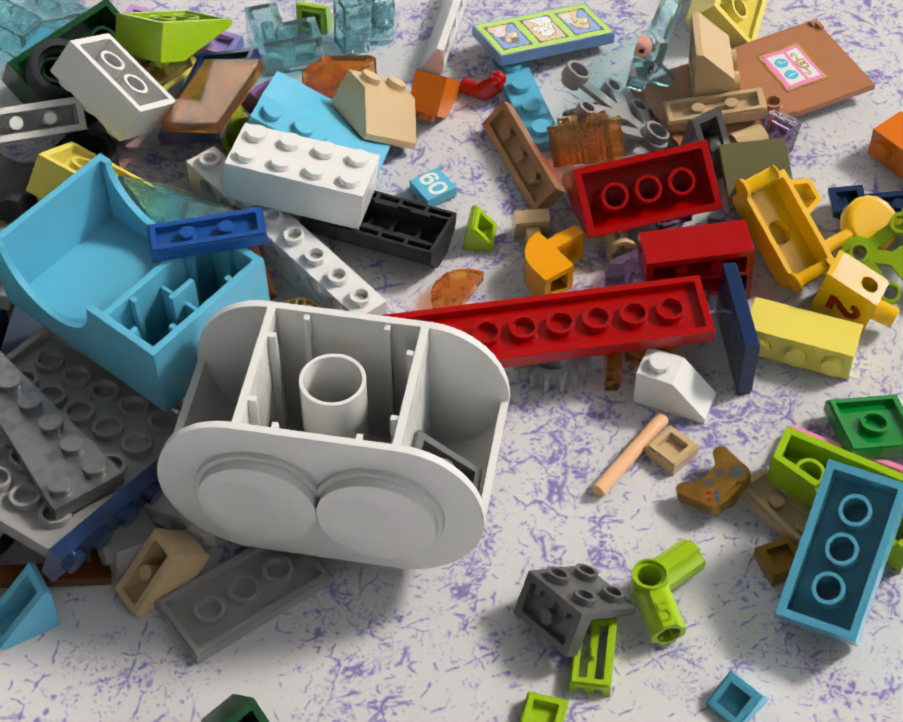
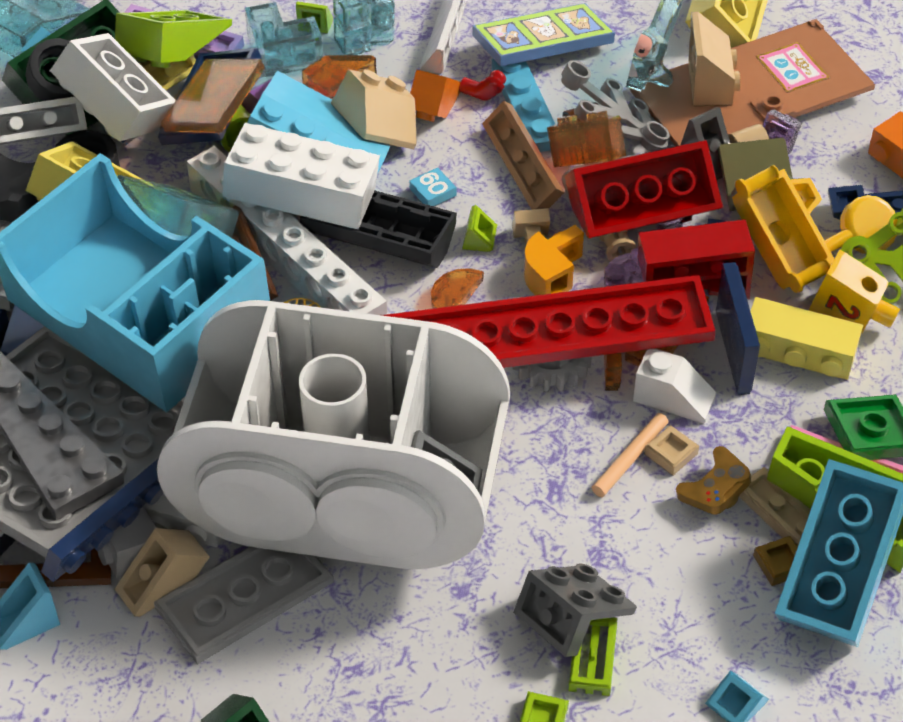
blue tile [147,207,269,263] -> none
lime piece [629,539,706,646] -> none
tan tile [663,87,768,133] -> none

